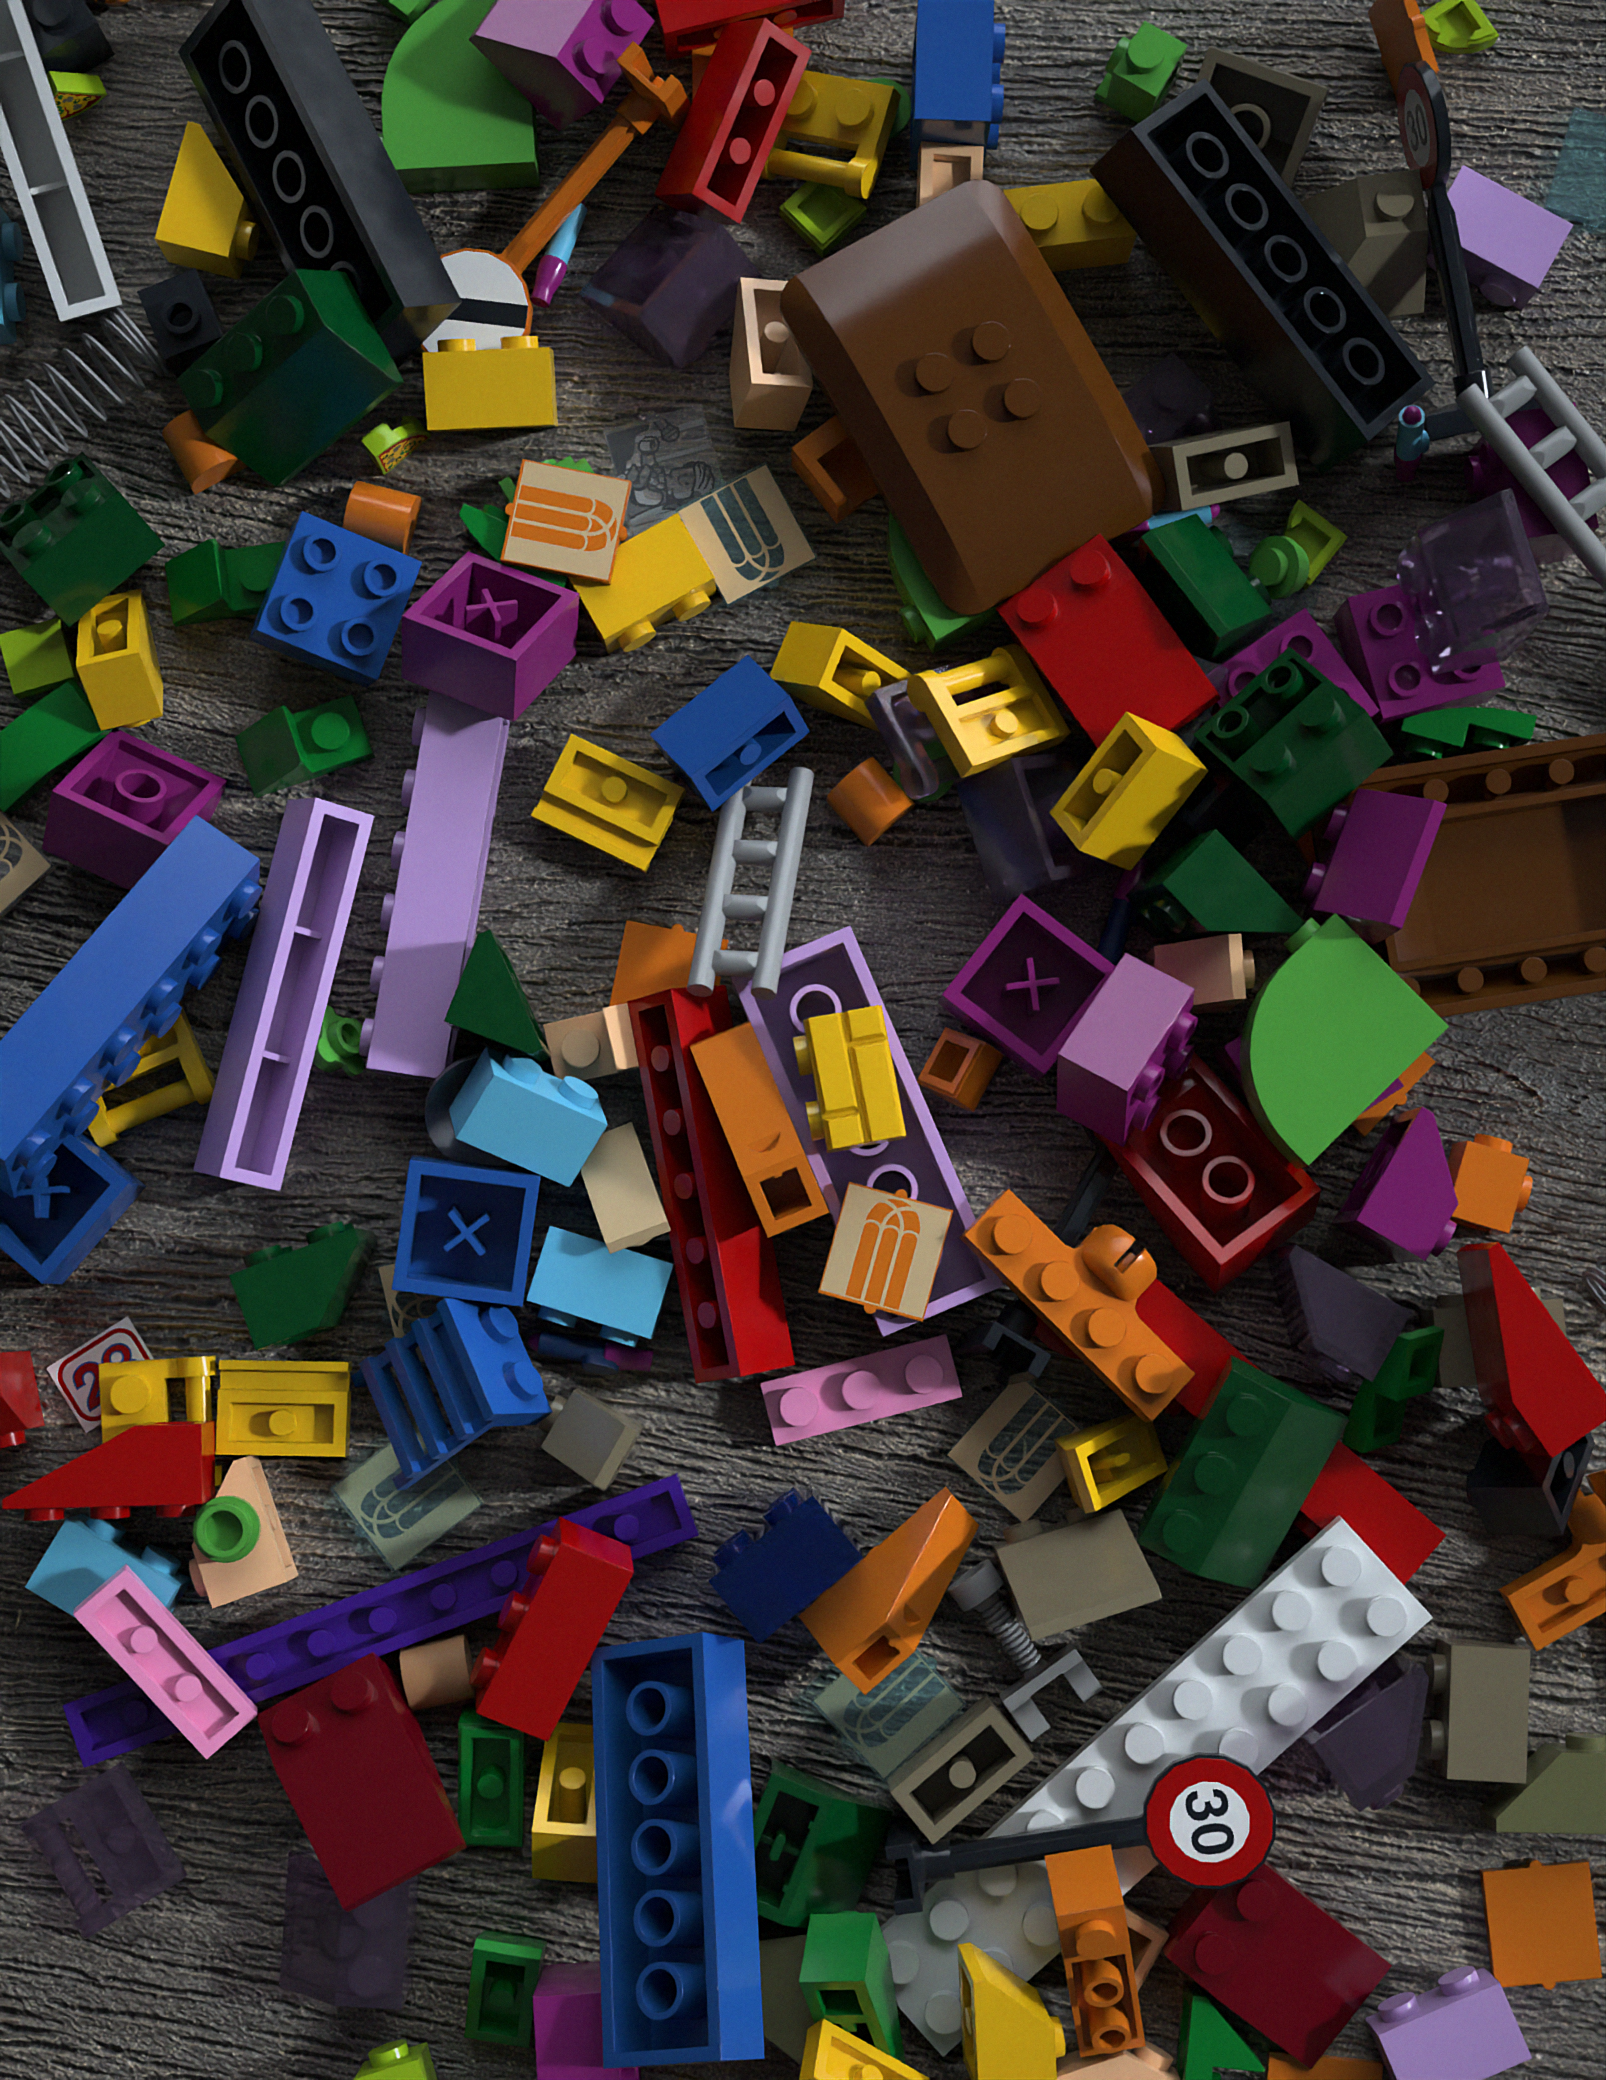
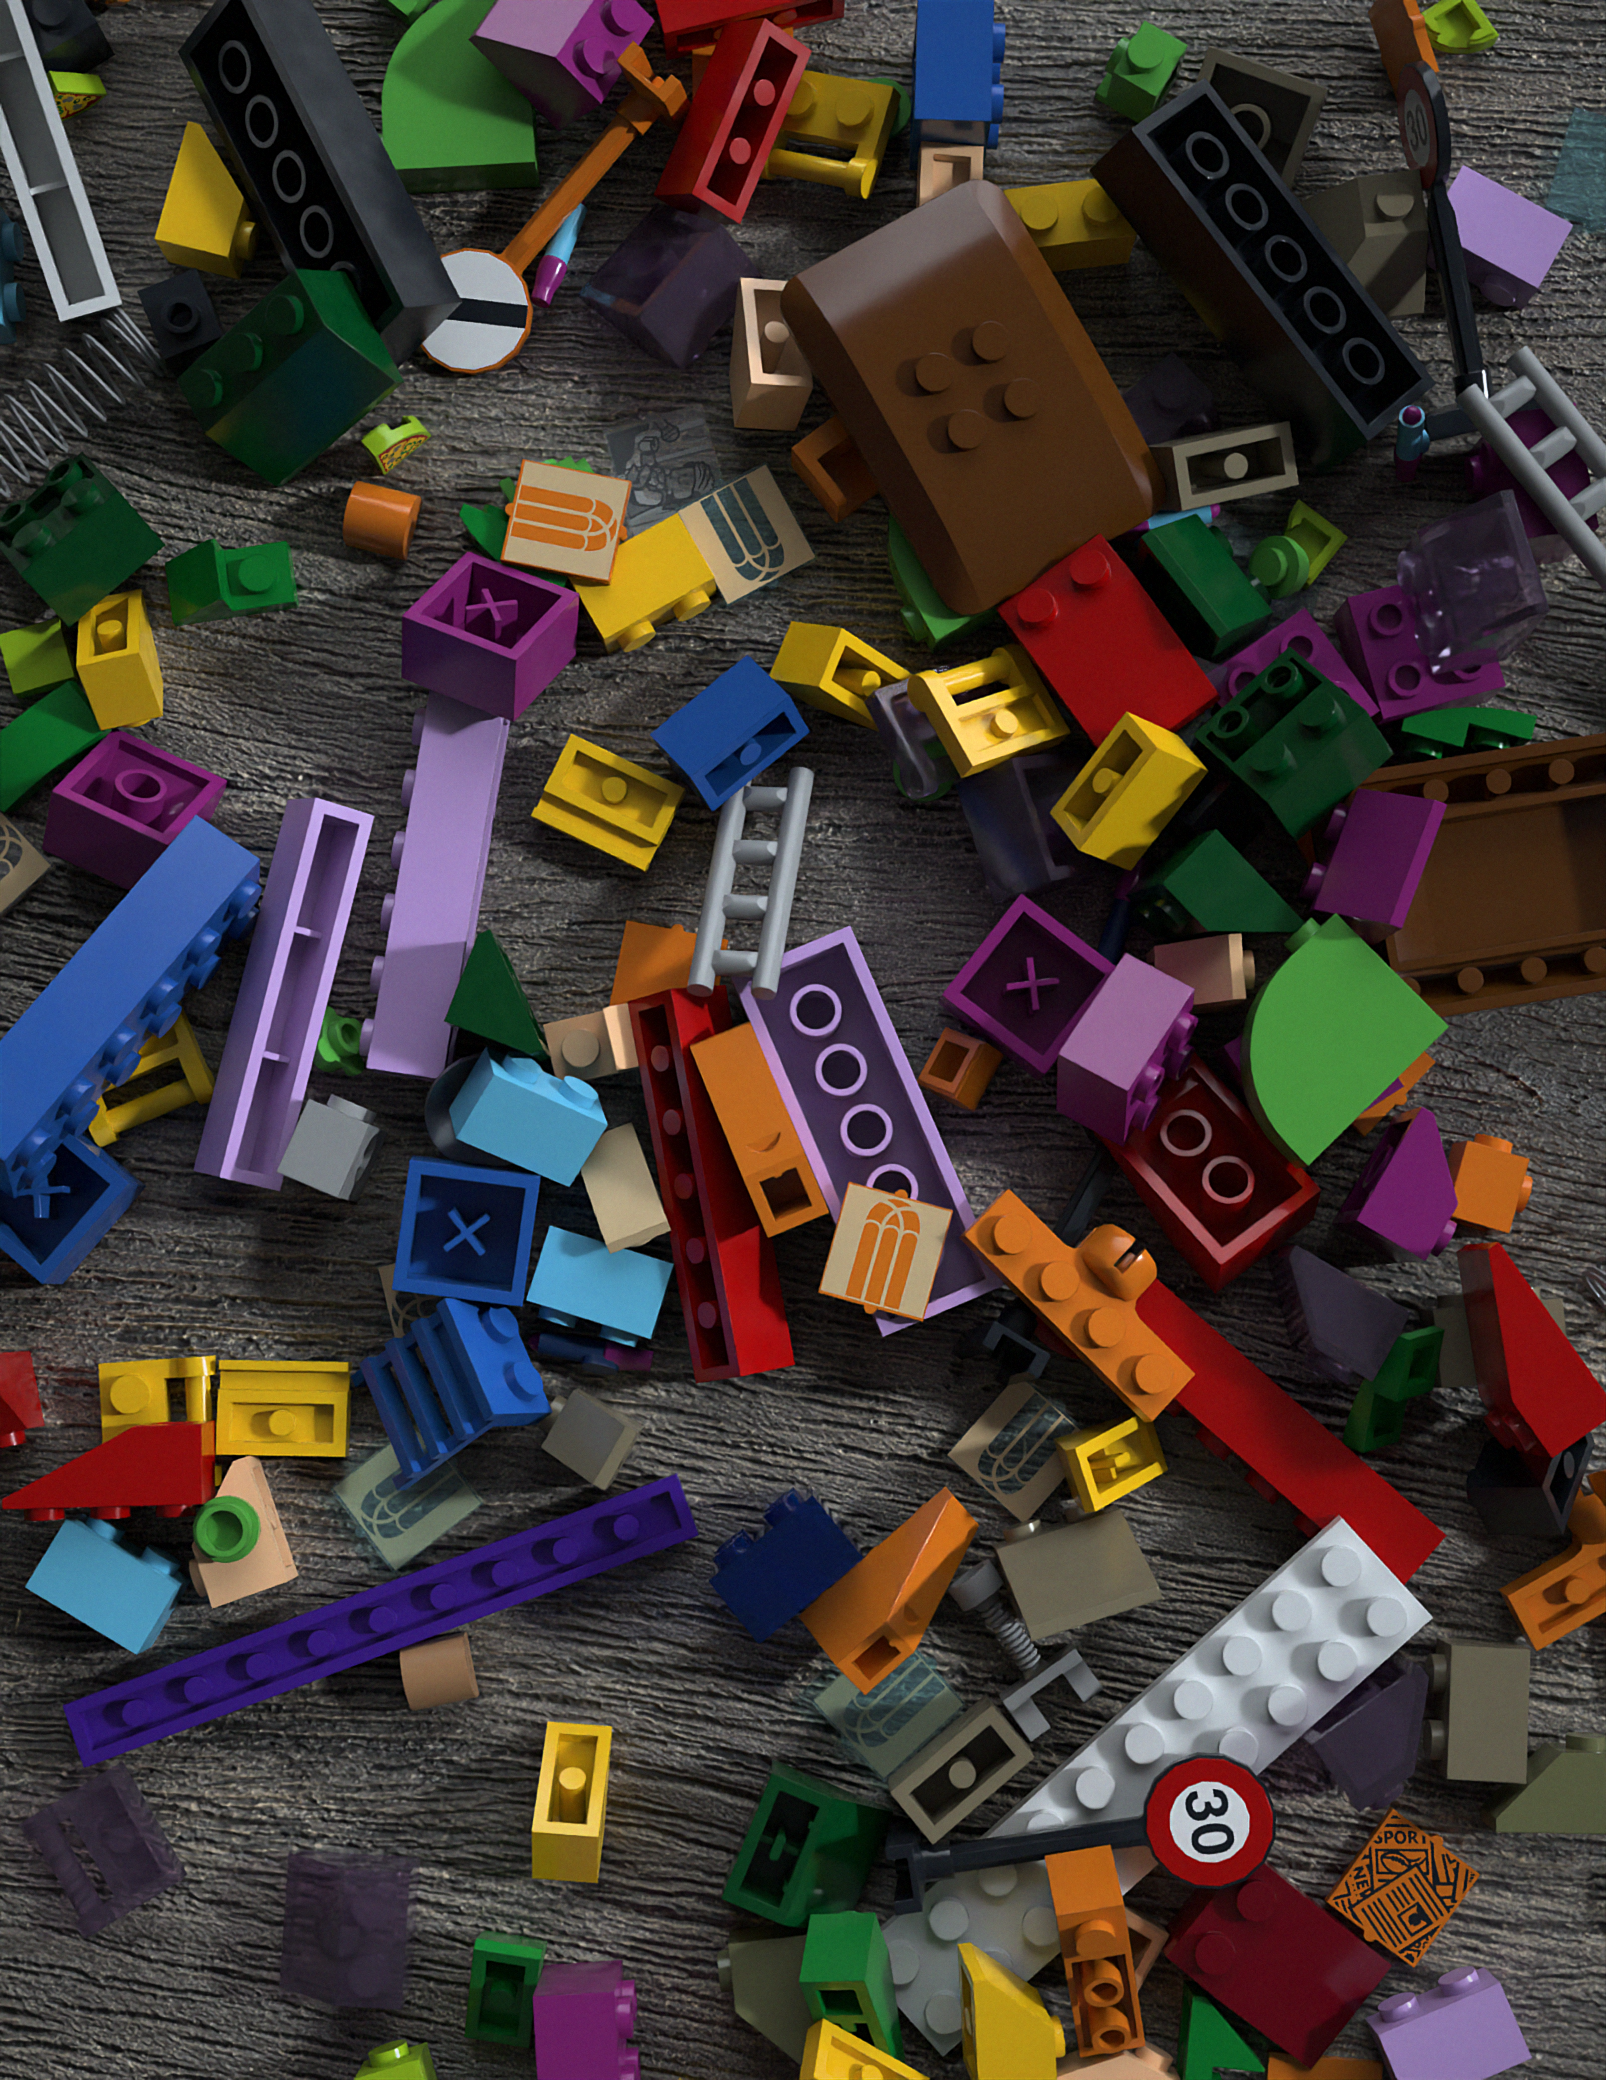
sticker [46,1316,154,1433] -> none
bright pink plate [73,1564,258,1760] -> none
orange brick [162,409,248,495] -> none
dark green slope [229,1221,378,1350] -> none
green slope [235,694,376,798] -> none
blue brick [248,511,422,688] -> none
dark red slope [256,1652,467,1912] -> none
yellow brick [422,336,558,432] -> none
green slope [458,1703,528,1847] -> none
red brick [469,1517,634,1742] -> none
blue brick [591,1632,765,2069] -> none
bright pink plate [760,1334,963,1446] -> none
lime tile [779,181,867,258] -> none
yellow brick [793,1005,907,1153] -> none
orange brick [826,757,915,848] -> none
dark green slope [1137,1355,1349,1590] -> none
orange piece [1479,1858,1603,1990] -> none
none -> light grey brick [277,1094,388,1202]
none -> orange piece [1324,1807,1480,1968]

